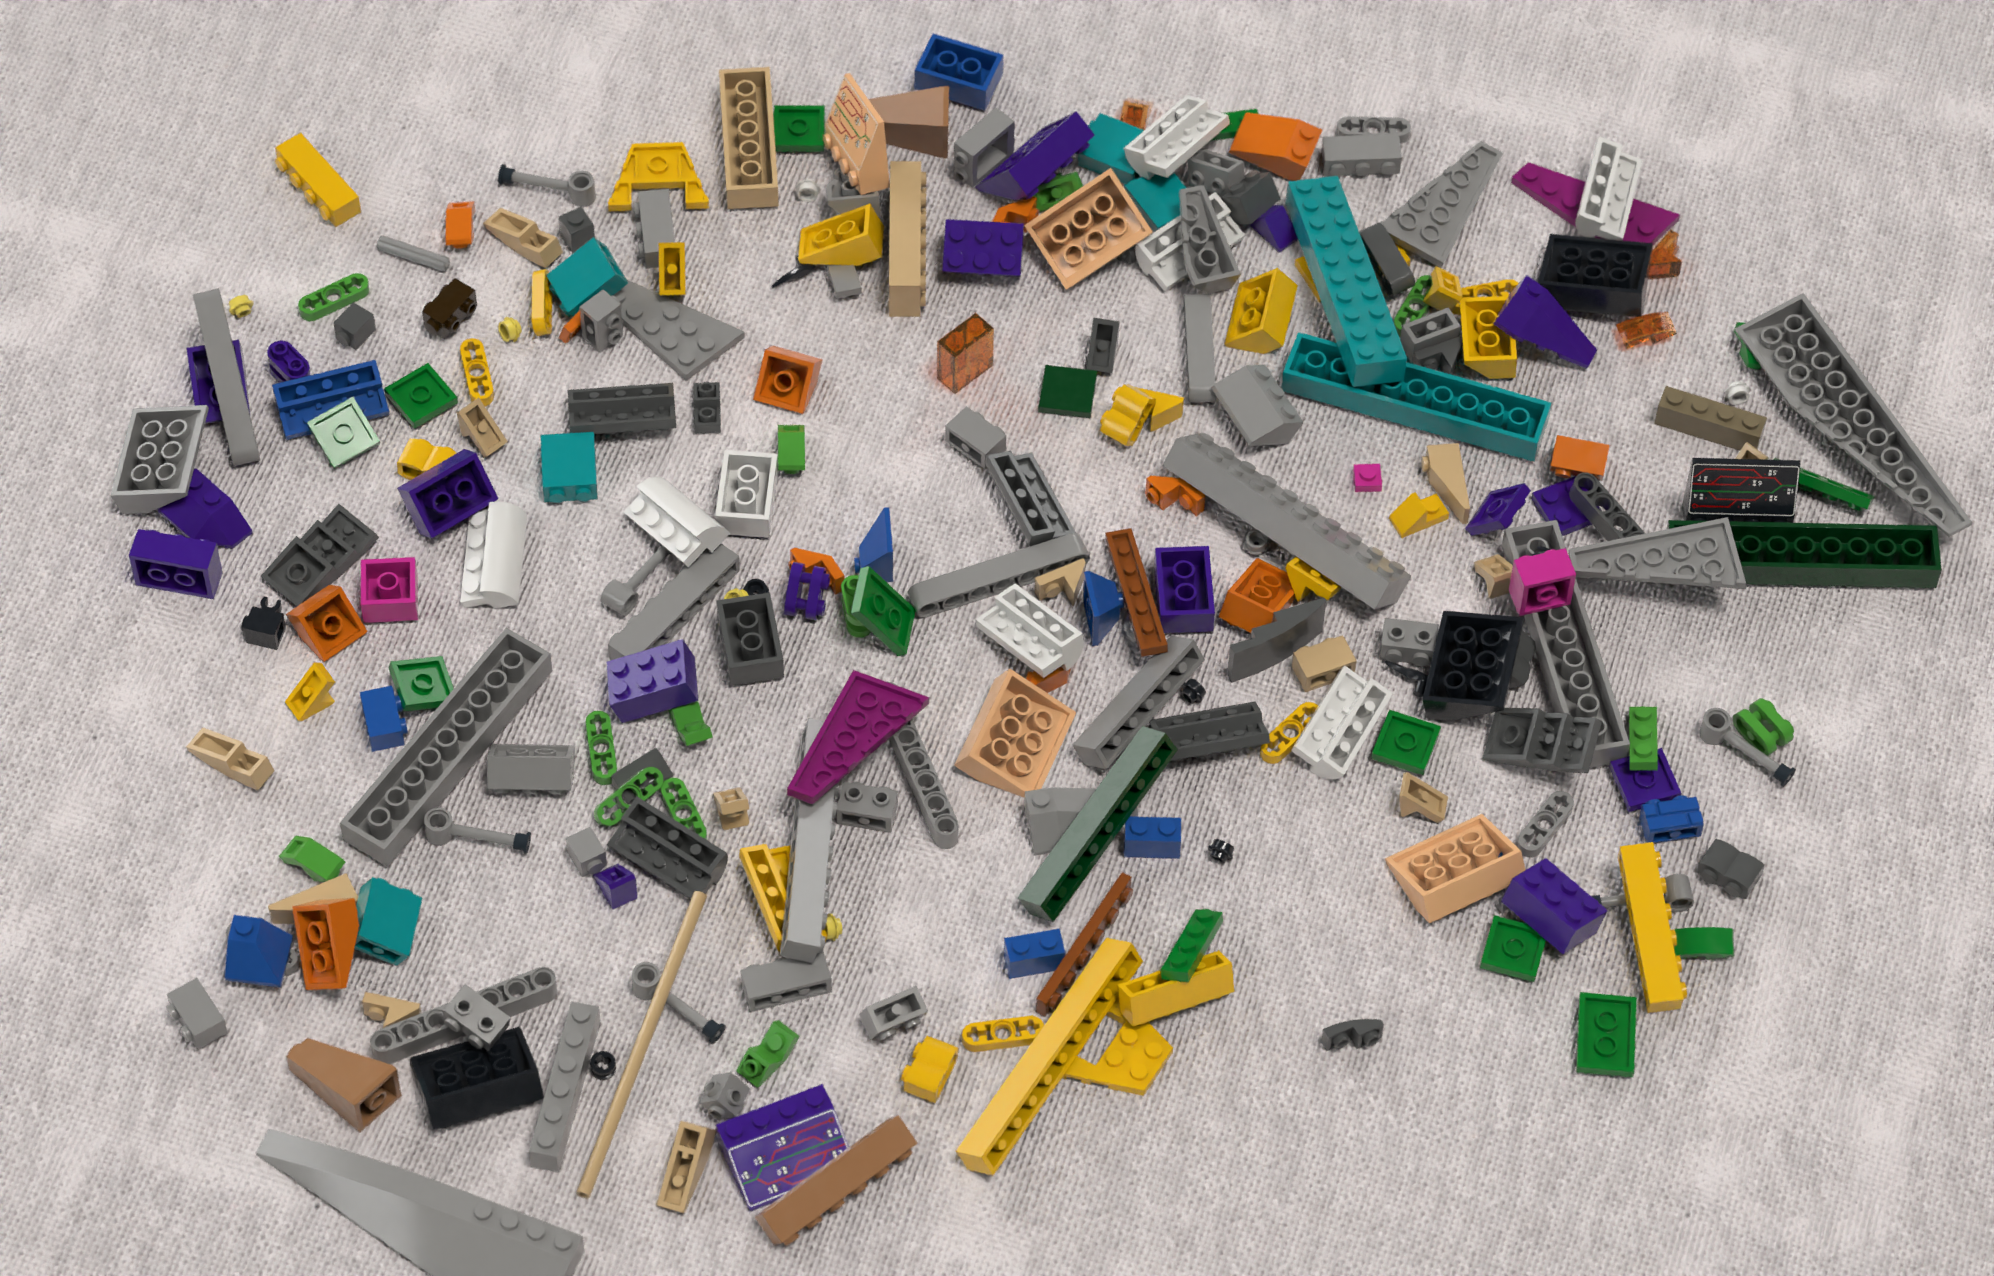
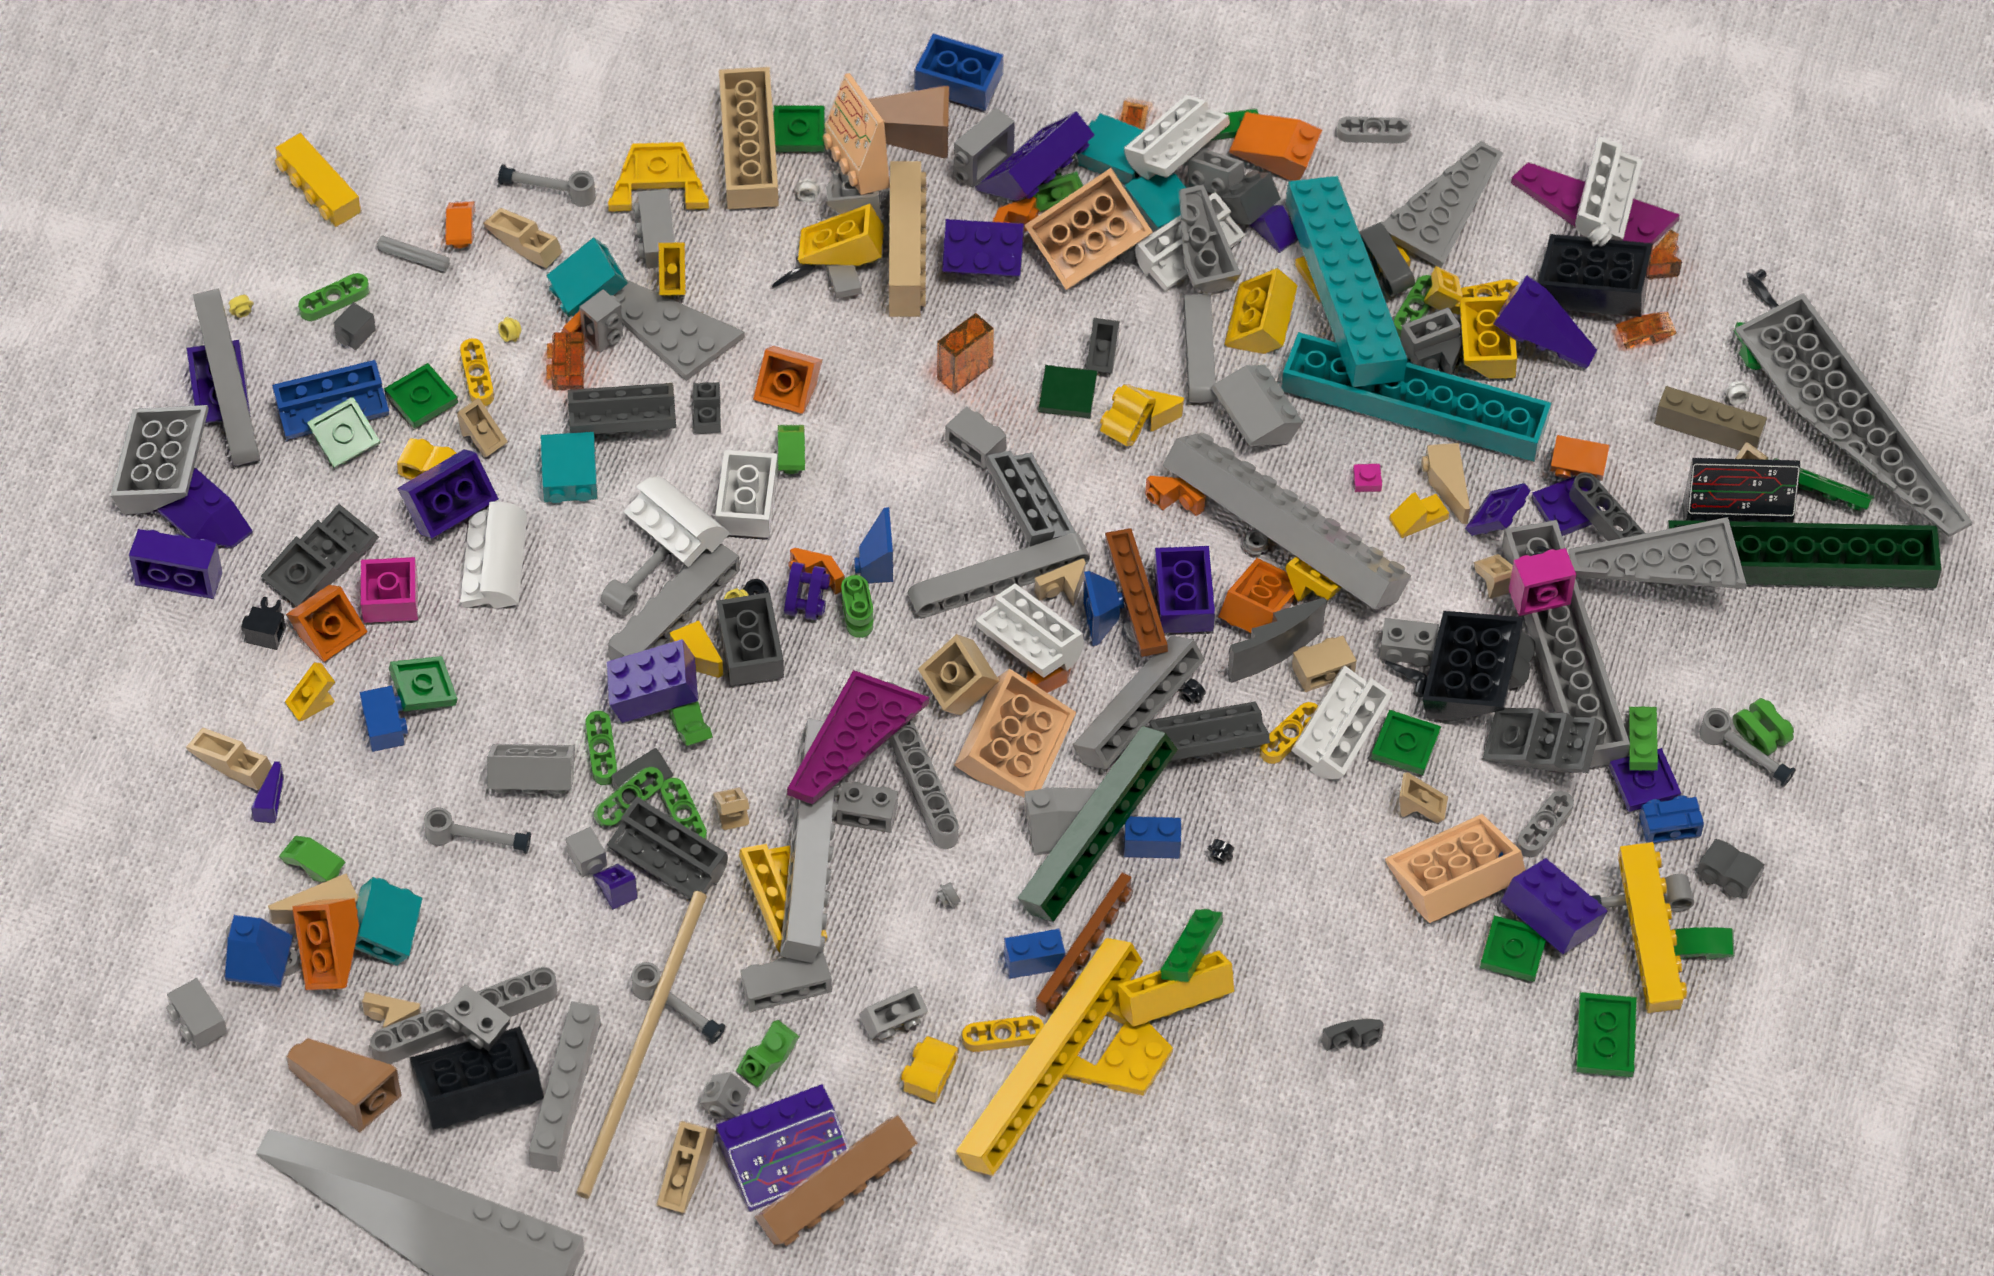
dark purple brick [267,341,311,383] -> none
light grey brick [340,628,552,867] -> none
dark brown brick [422,278,477,340] -> none
yellow beam [531,269,552,336] -> none
dark grey brick [558,207,595,253] -> none
black bush [590,1051,616,1080] -> none
light yellow plate [825,913,842,941] -> none
green plate [851,566,915,656] -> none
light grey brick [1321,134,1402,177] -> none
none -> dark purple slope [251,761,284,823]
none -> clear orange brick [546,332,585,391]
none -> yellow slope [669,620,723,678]
none -> tan brick [918,634,999,716]
none -> light grey plate [937,882,961,909]
none -> white plate [1588,223,1612,247]
none -> black bar [1746,269,1779,308]

